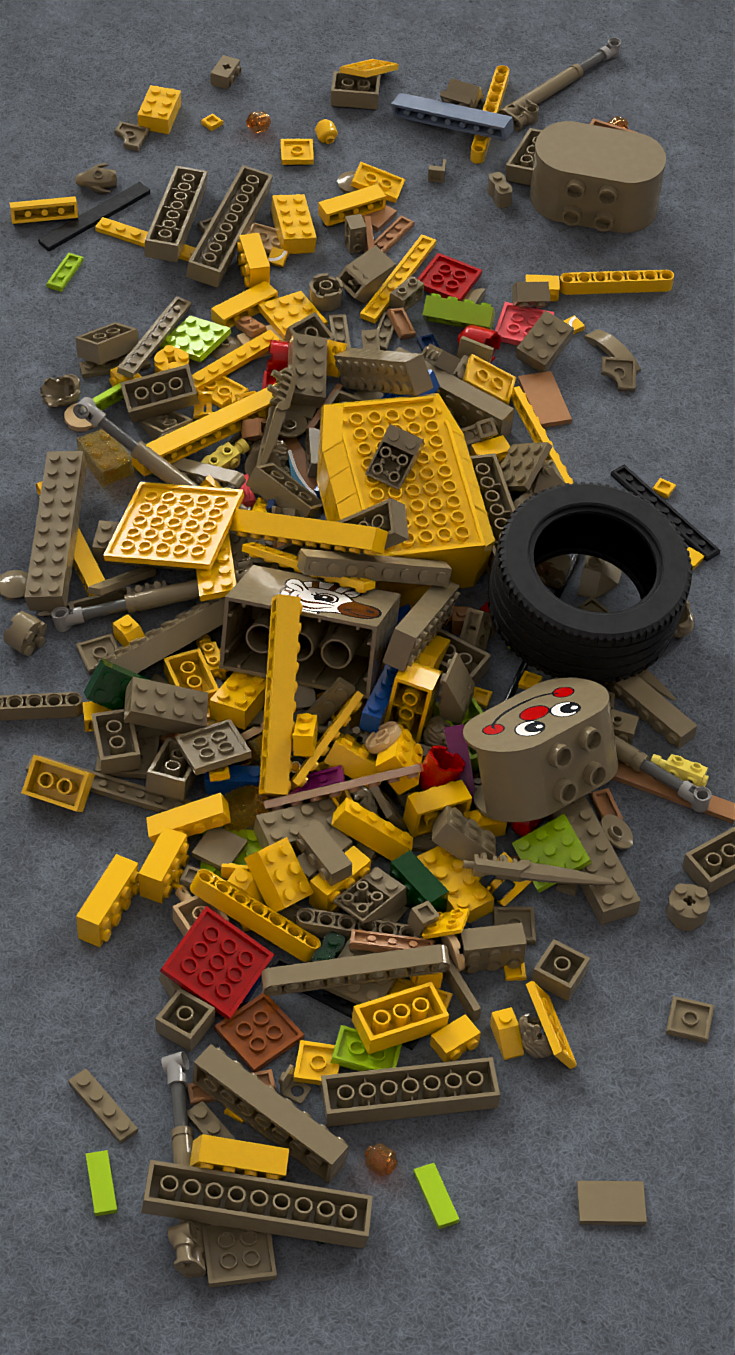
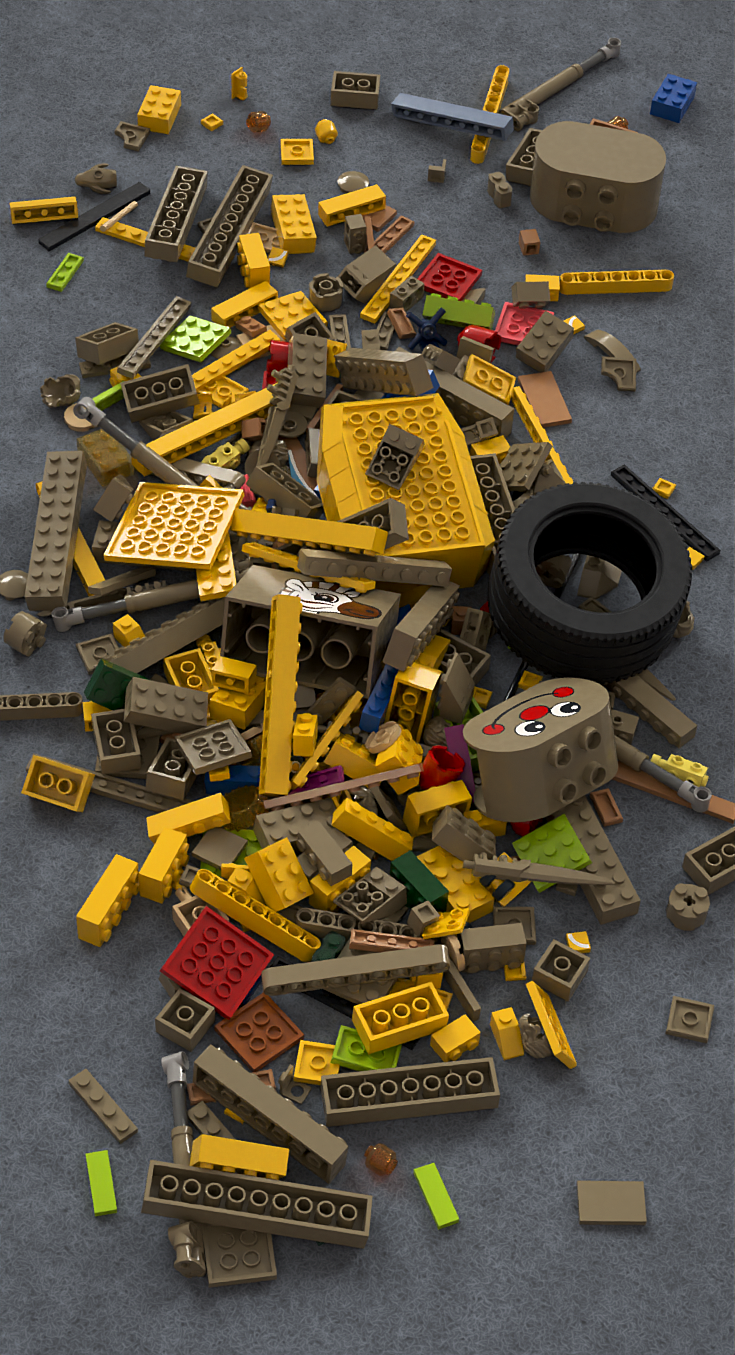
yellow brick [154,345,189,373] -> none
dark tan brick [211,55,242,89] -> none
yellow tile [339,59,399,77] -> none
yellow tile [350,161,405,203] -> none
dark tan bracket [440,78,484,109] -> none
dark tan dish [600,814,633,849] -> none
none -> dark tan slope [93,474,134,522]
none -> tan bar [100,201,138,232]
none -> yellow brick [212,656,257,694]
none -> yellow hinge [231,67,247,100]
none -> dark blue bar [406,307,447,350]
none -> medium nougat brick [519,229,540,255]
none -> yellow tile [566,931,591,953]
none -> blue brick [650,74,697,123]

